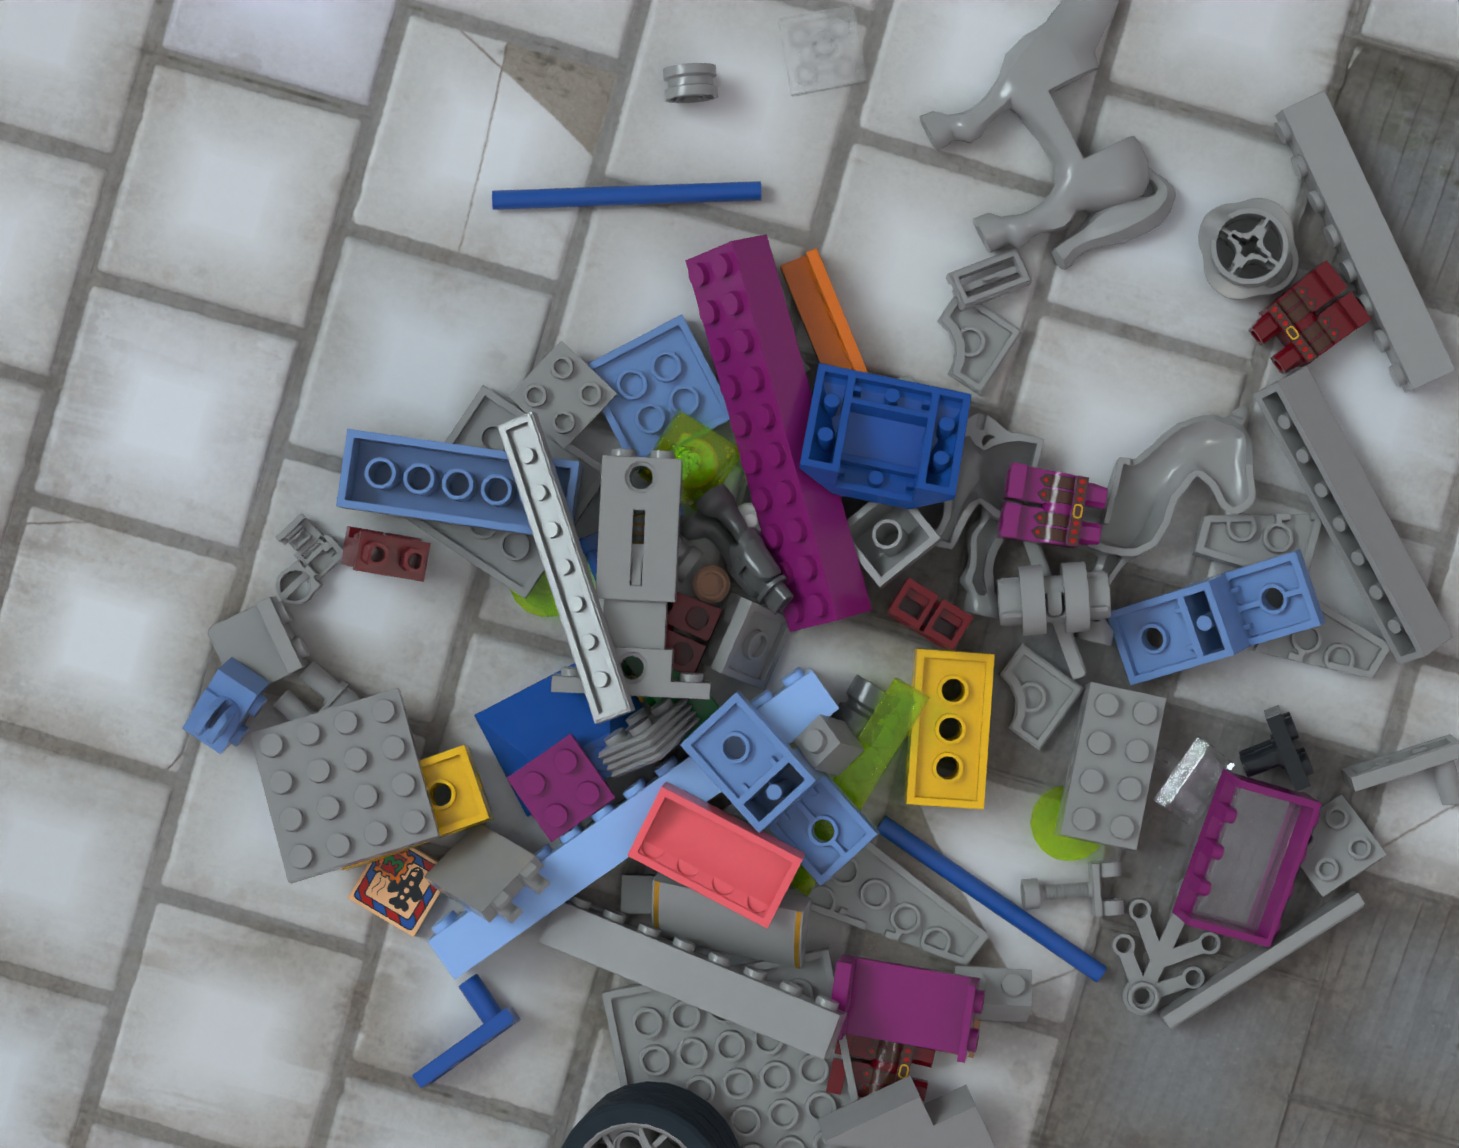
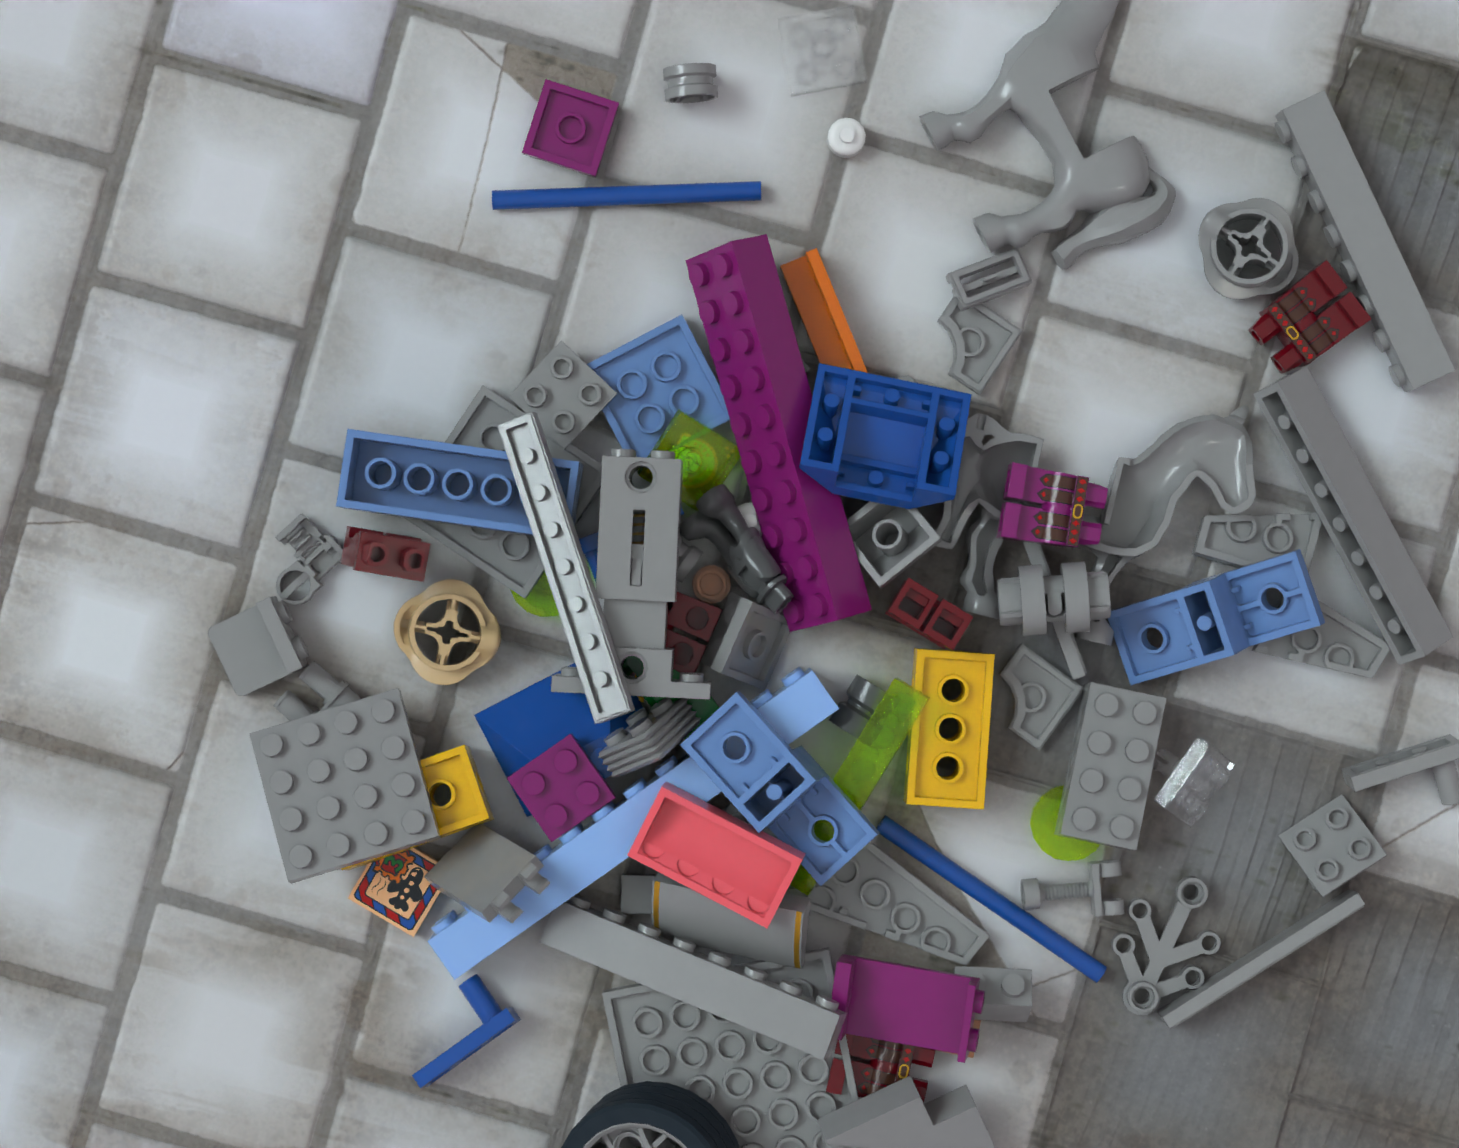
medium blue brick [182,657,270,754] -> none
light grey brick [793,714,865,776] -> none
window [1172,769,1322,947] -> none
black plate [1239,705,1314,792] -> none
none -> tan piece [394,579,501,685]
none -> magenta plate [522,79,619,178]
none -> white piece [827,117,866,158]

